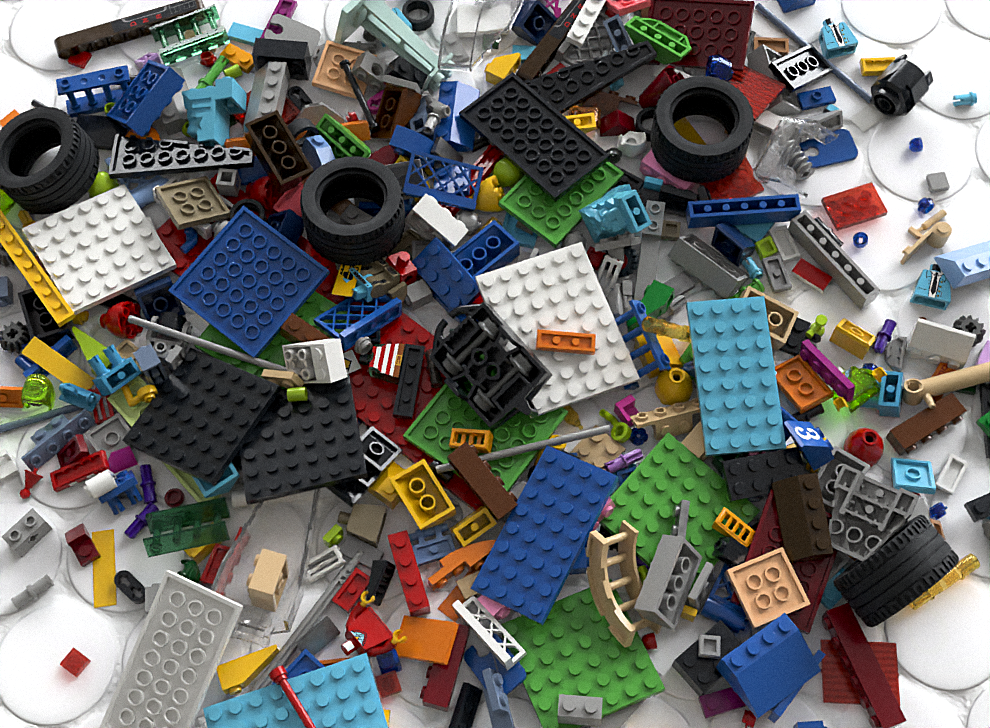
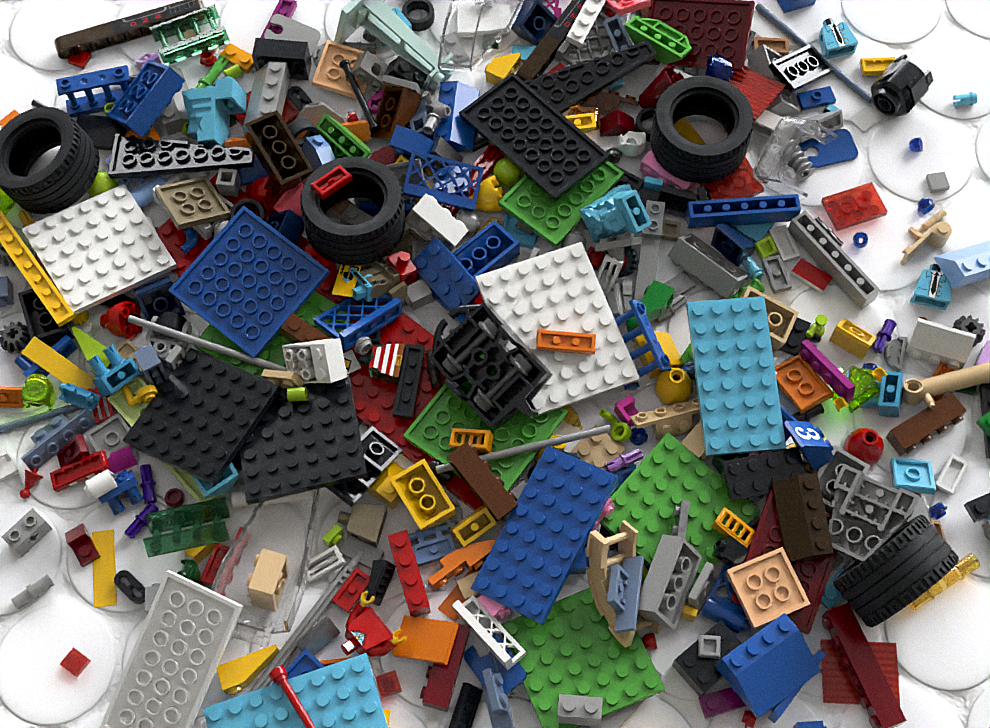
medium azure tile [227,22,264,46] -> none
clear blue slope [376,649,402,677] -> none
clear yellow piece [642,316,691,343] -> none
none -> red tile [310,165,352,200]
none -> sand blue bracket [606,556,644,633]

